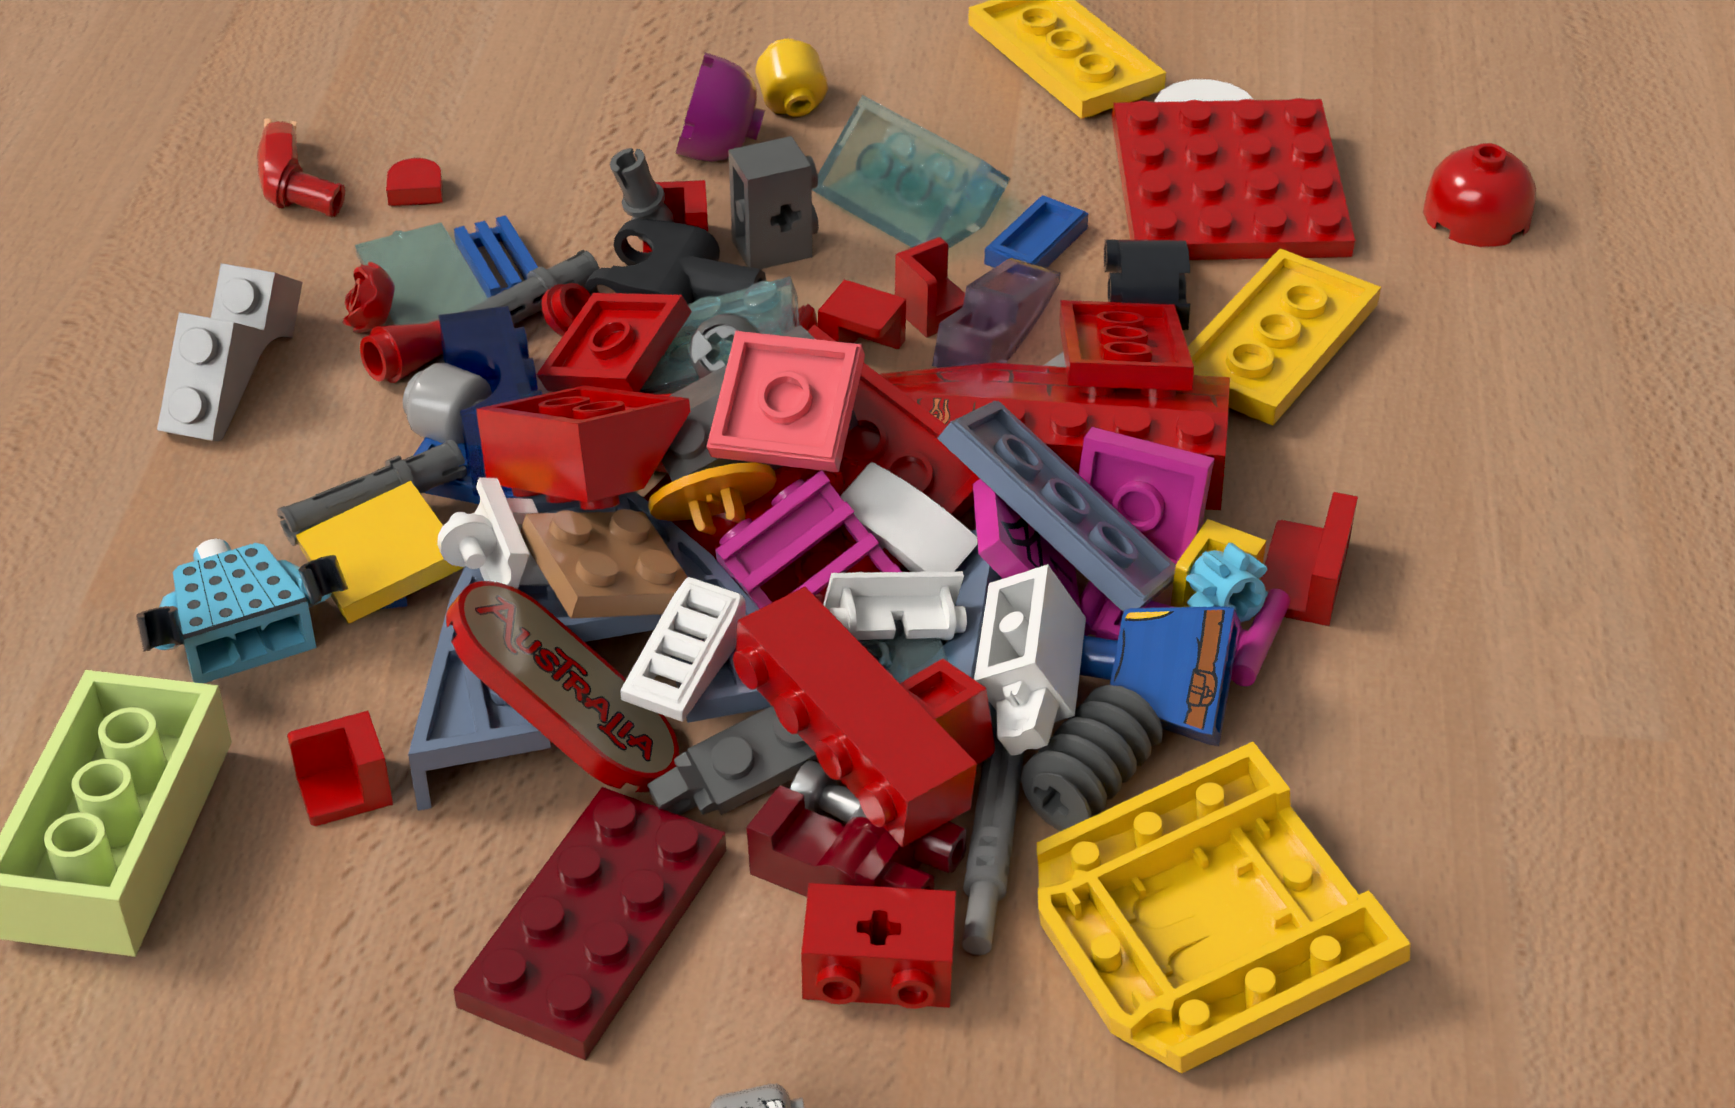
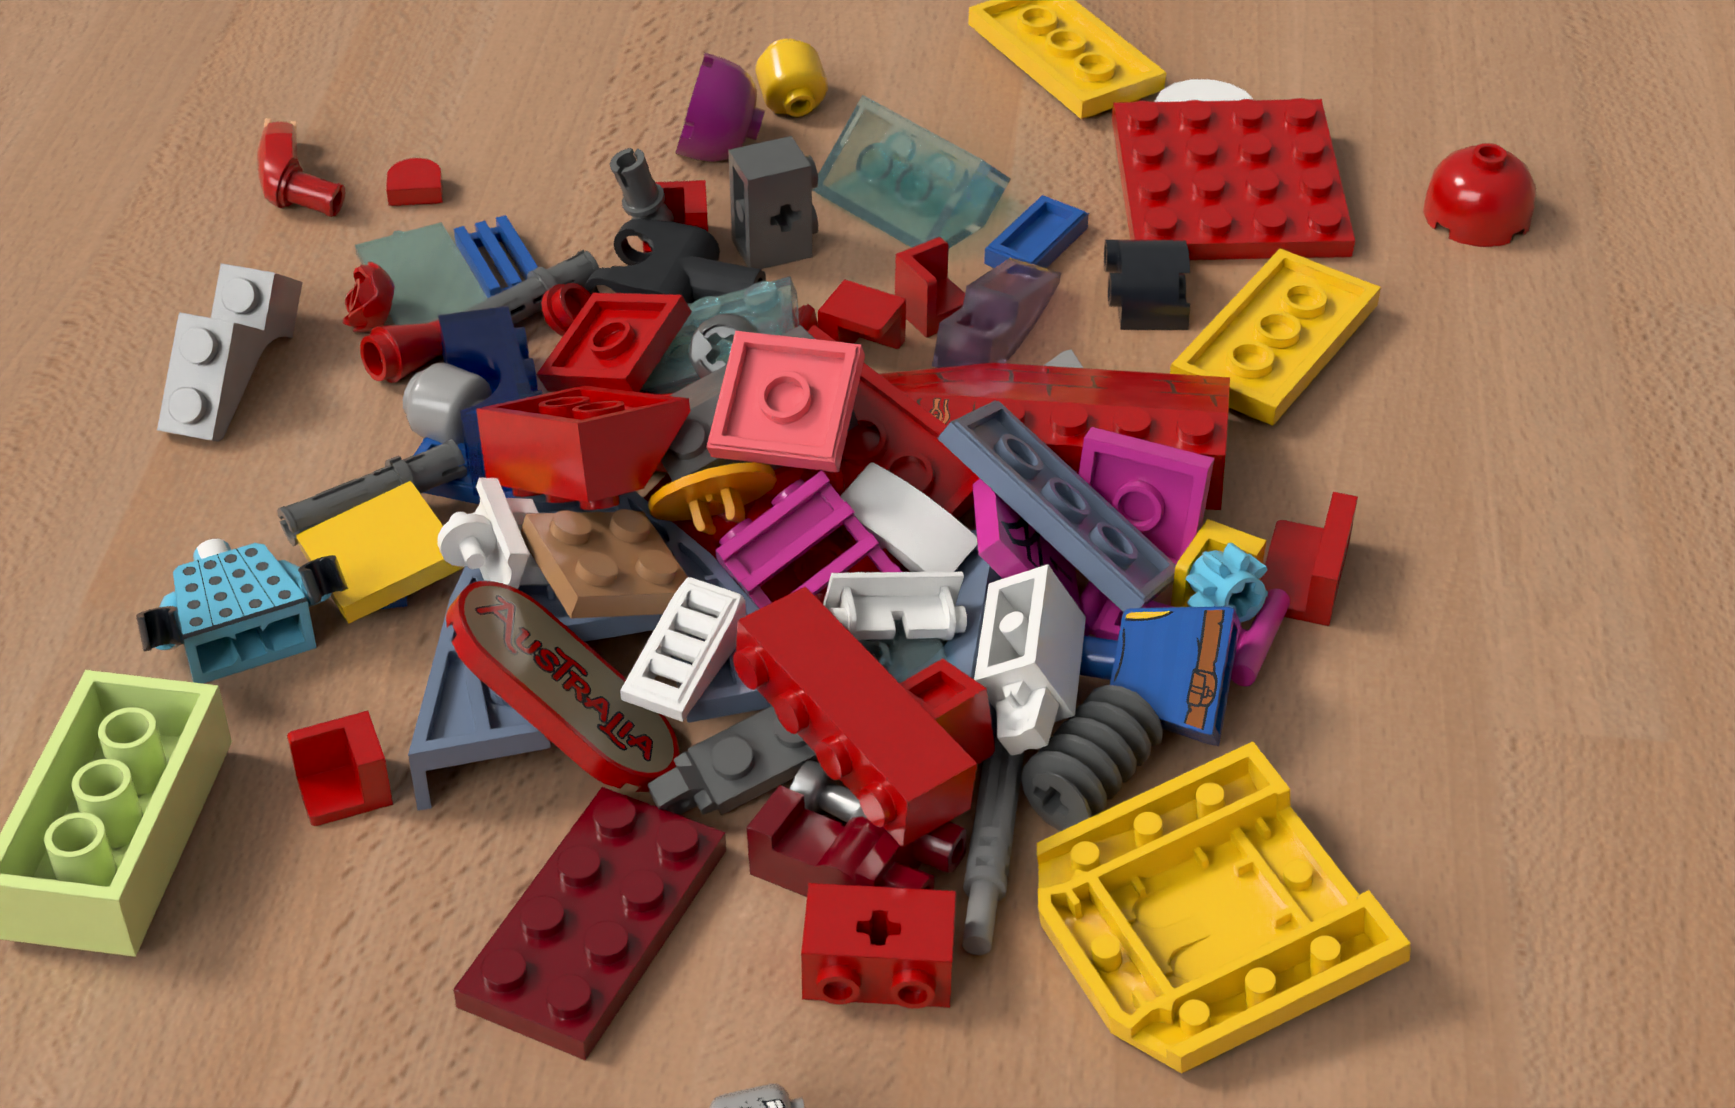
red plate [1059,300,1194,398] -> none

